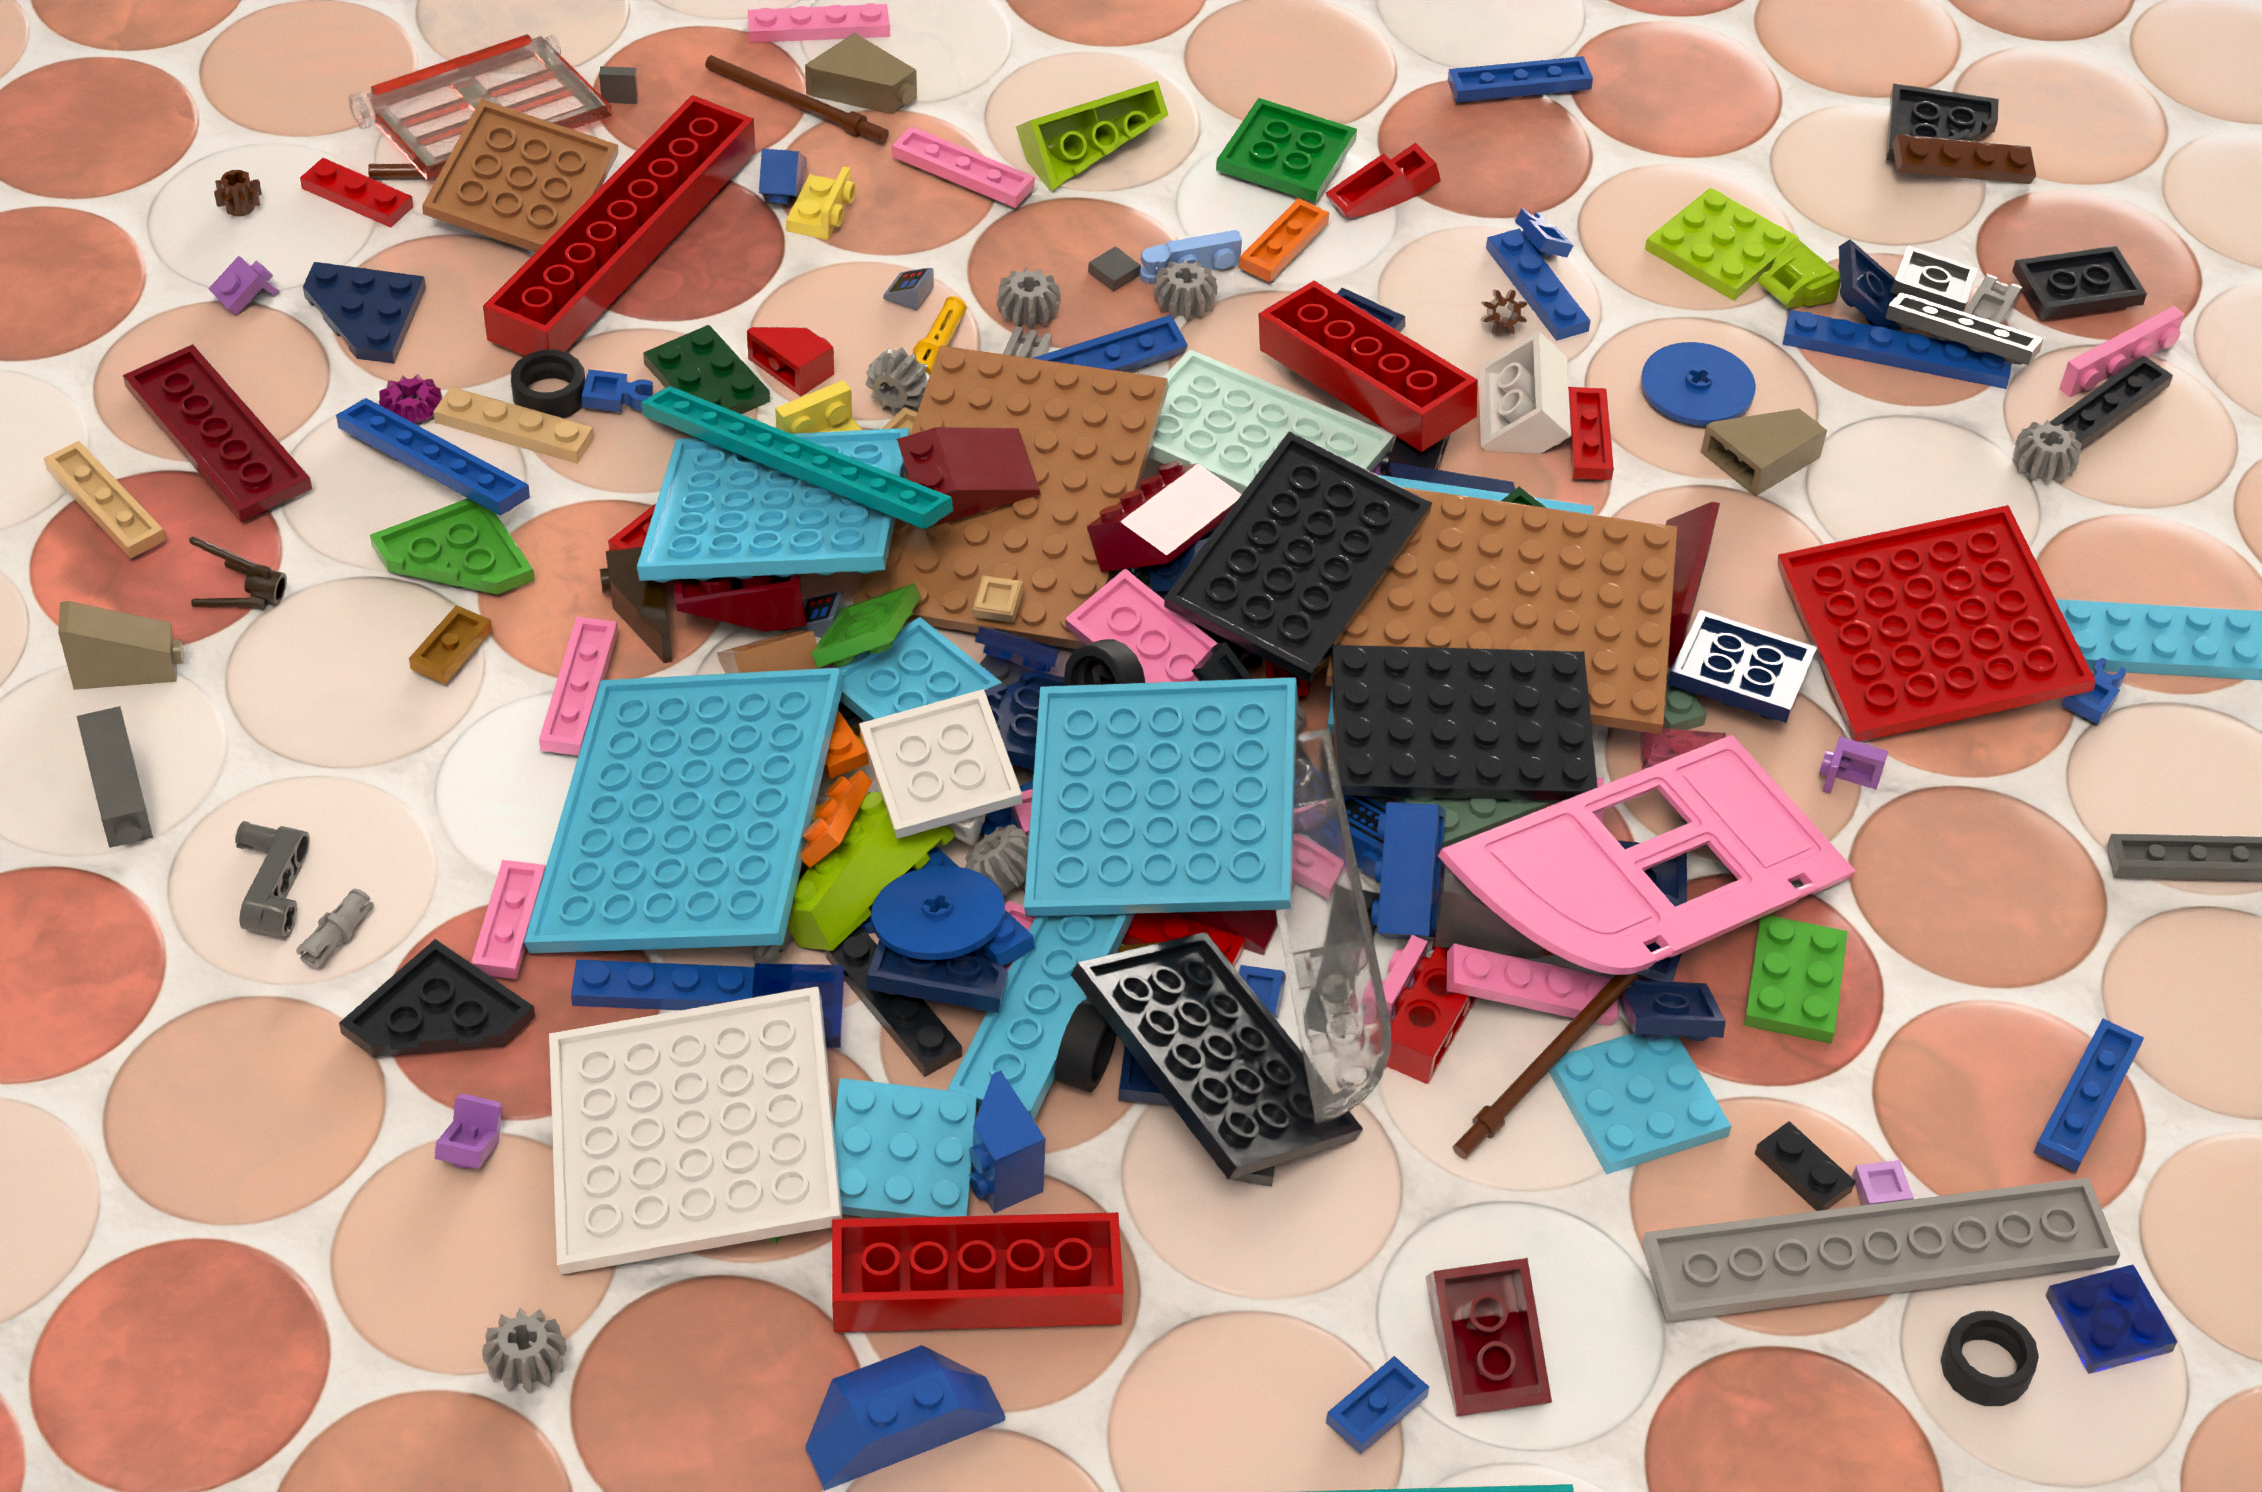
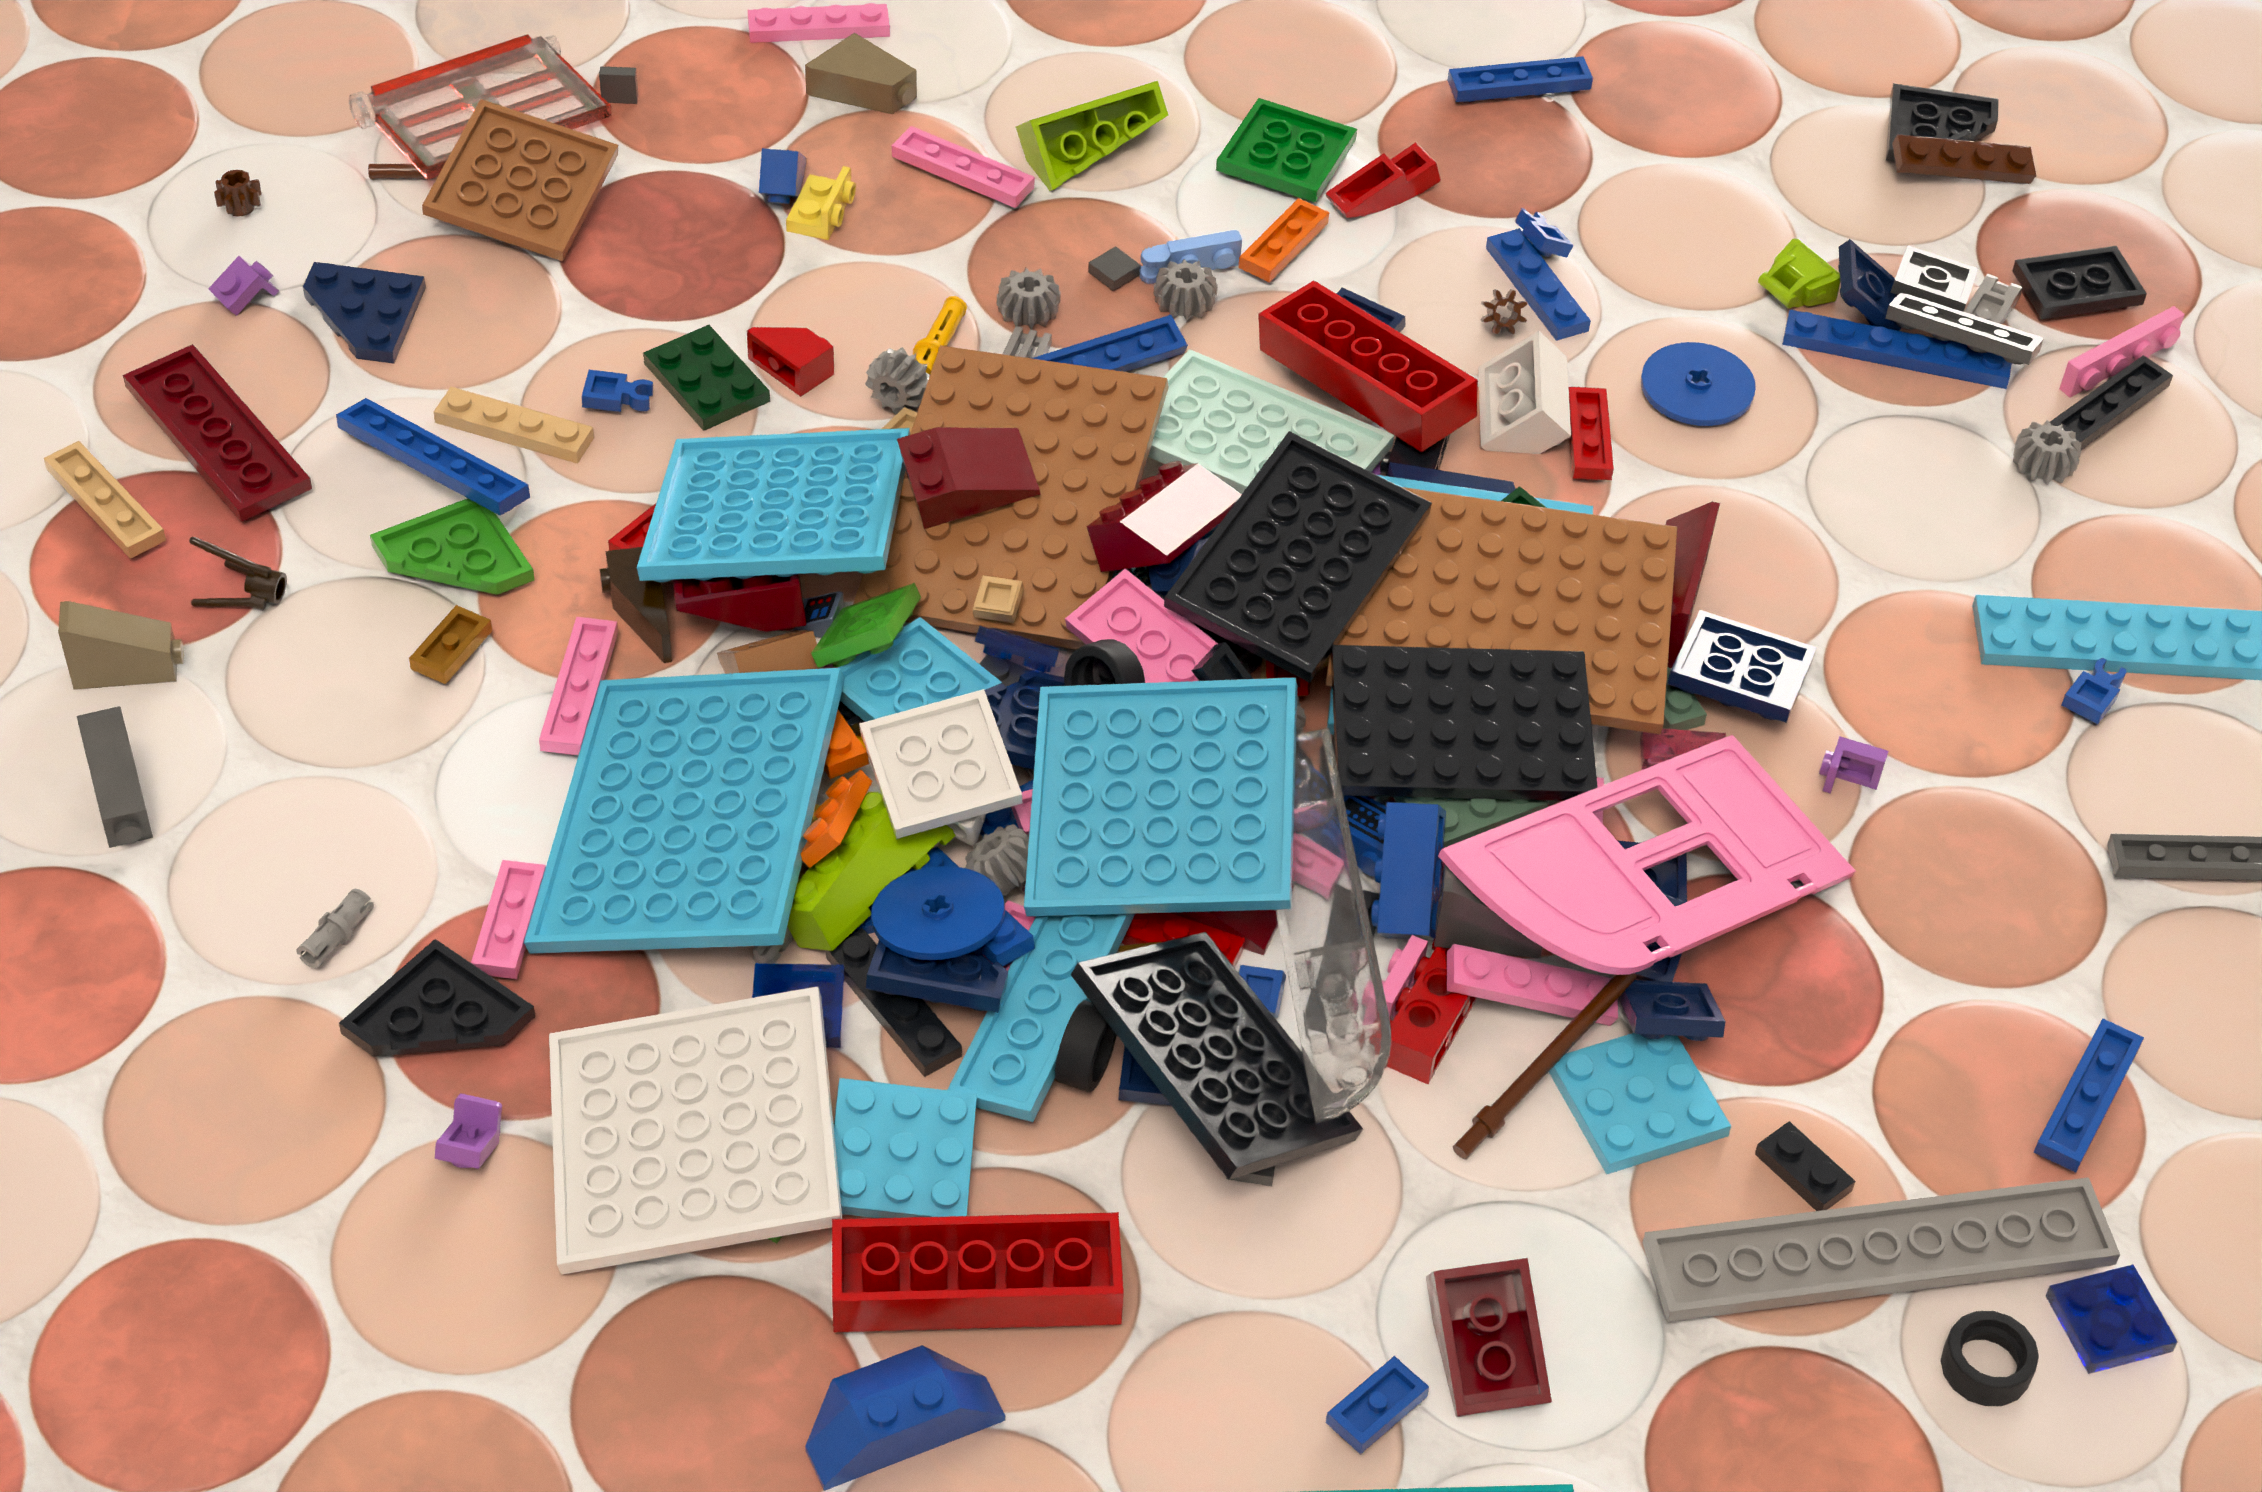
dark grey beam [235,821,310,938] -> none
red plate [300,158,413,228] -> none
magenta gear [379,374,442,423] -> none
light grey gear [482,1307,567,1393] -> none
red brick [483,95,756,356] -> none
black tyre [511,350,585,418] -> none
blue plate [571,959,756,1010] -> none
teal plate [641,386,953,529] -> none
reddish brown bar [705,55,889,143] -> none
light yellow bracket [775,380,862,434] -> none
sand blue slope [883,268,934,310] -> none
blue slope [969,1071,1046,1213] -> none
lime plate [1645,187,1800,301] -> none
dark tan slope [1700,408,1827,497] -> none
bright green plate [1743,915,1848,1044] -> none
red plate [1777,505,2095,742] -> none
lavender plate [1852,1160,1914,1205] -> none

